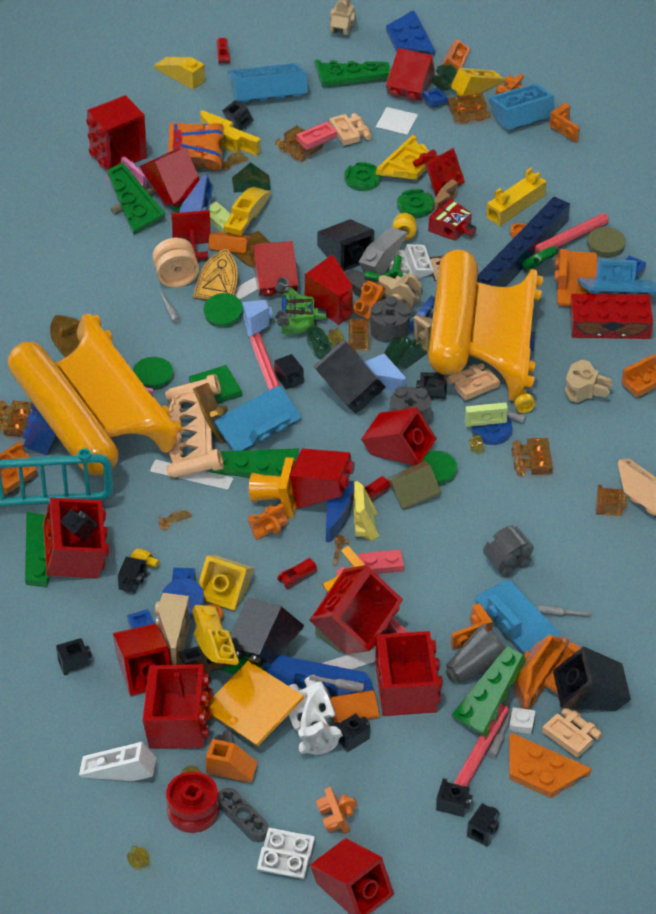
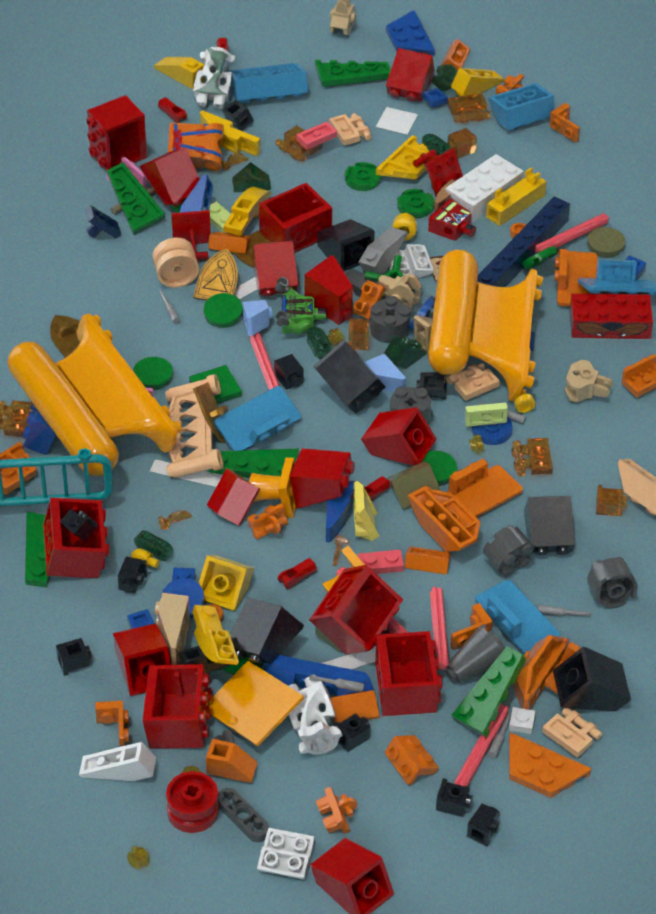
none -> dark blue tile [85,205,121,238]
none -> orange bracket [95,701,129,747]
none -> clear green beam [134,530,173,561]
none -> red bar [158,97,187,123]
none -> white hips [194,47,235,109]
none -> slope [207,468,260,526]
none -> red container [259,183,332,253]
none -> orange bracket [385,735,439,785]
none -> orange slope [404,546,451,574]
none -> orange wedge [408,486,481,551]
none -> clear green beam [422,134,451,156]
none -> coral axle [430,587,449,670]
none -> white brick [445,154,524,223]
none -> orange bracket [446,458,523,517]
none -> clear orange brick [447,128,477,159]
none -> black slope [524,496,575,555]
none -> dark grey brick [587,557,638,609]

